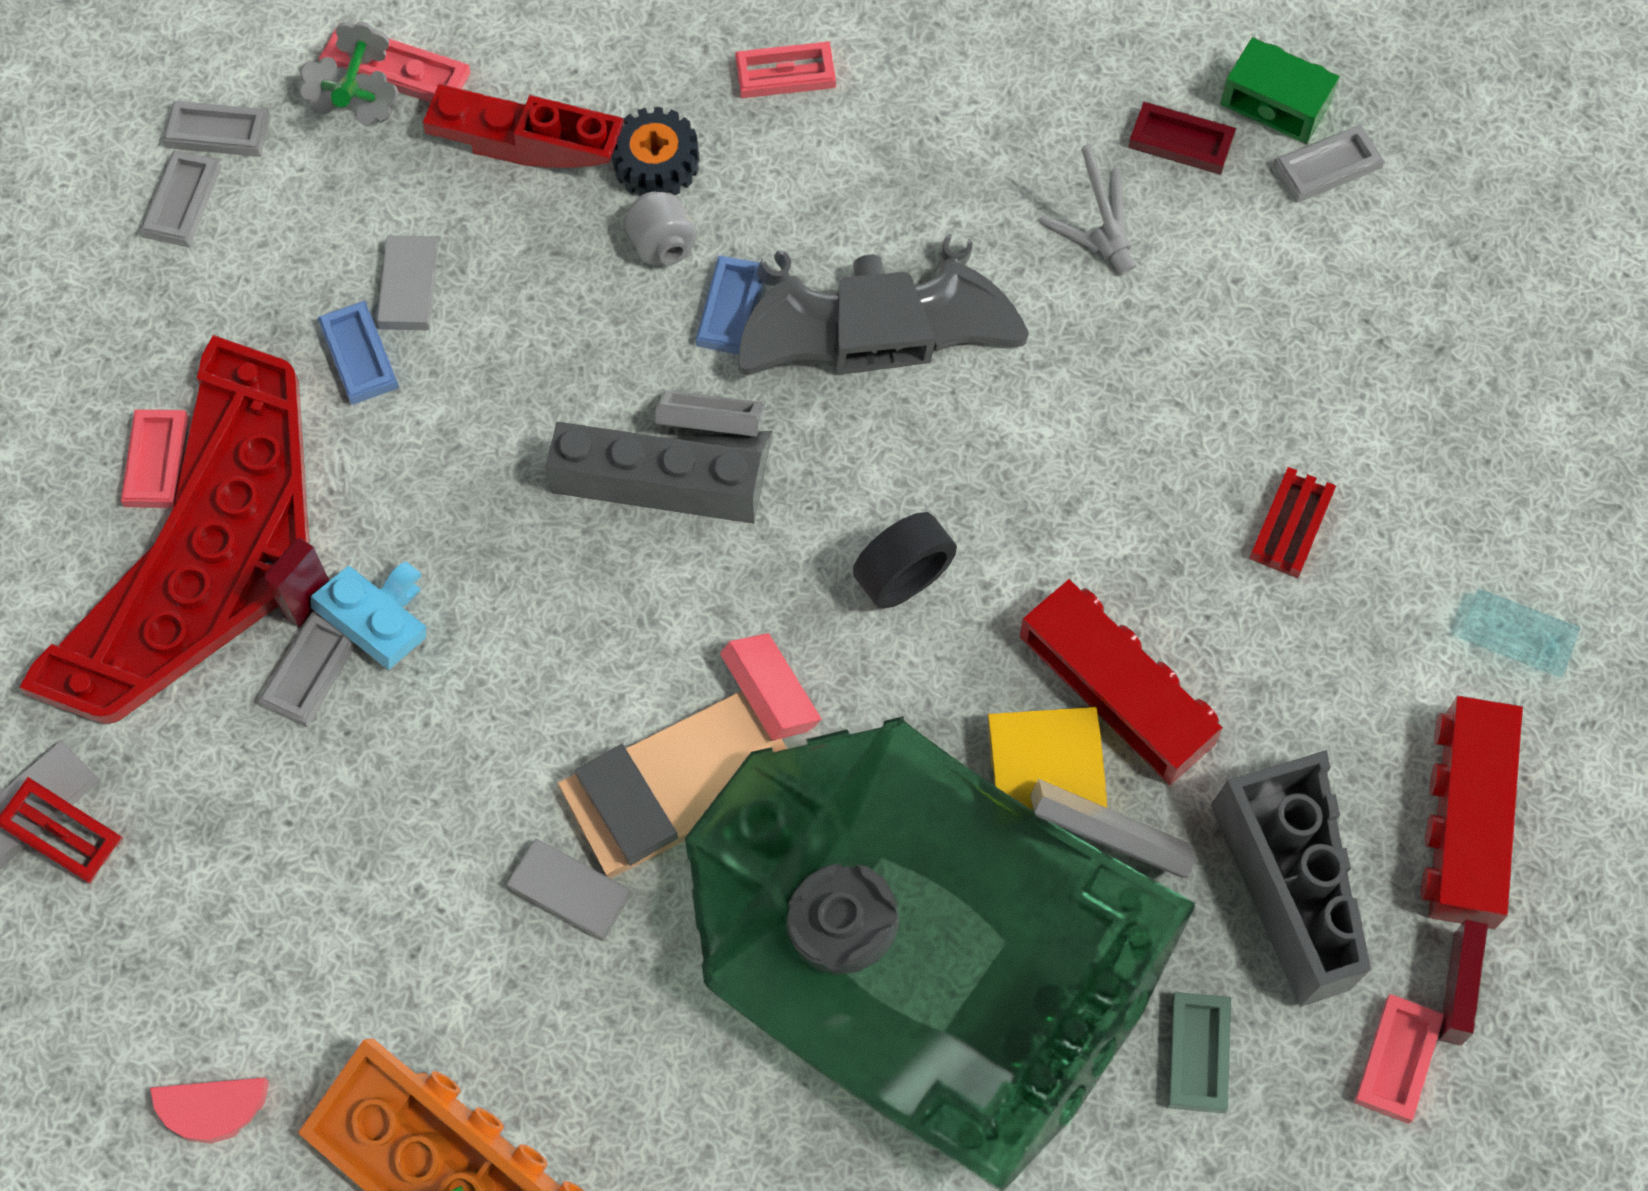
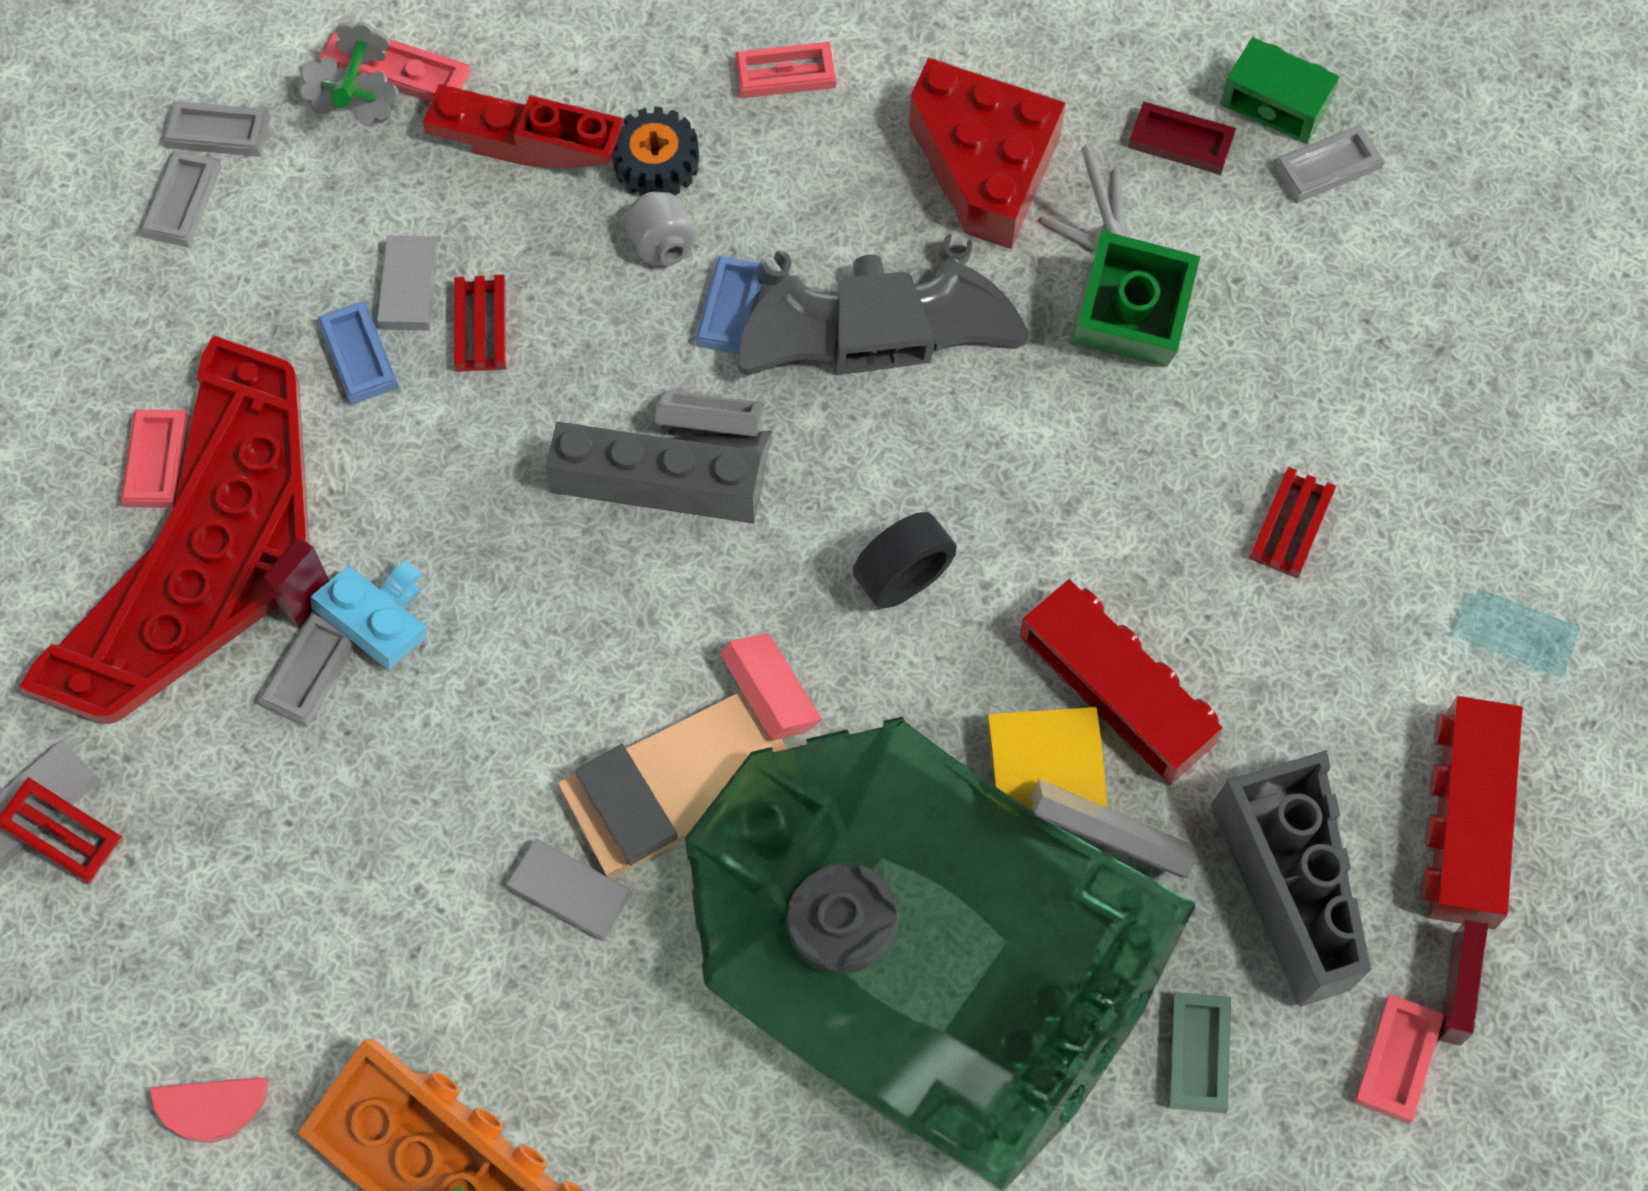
none -> red tile [454,274,507,372]
none -> red brick [909,57,1066,249]
none -> green brick [1069,230,1201,367]

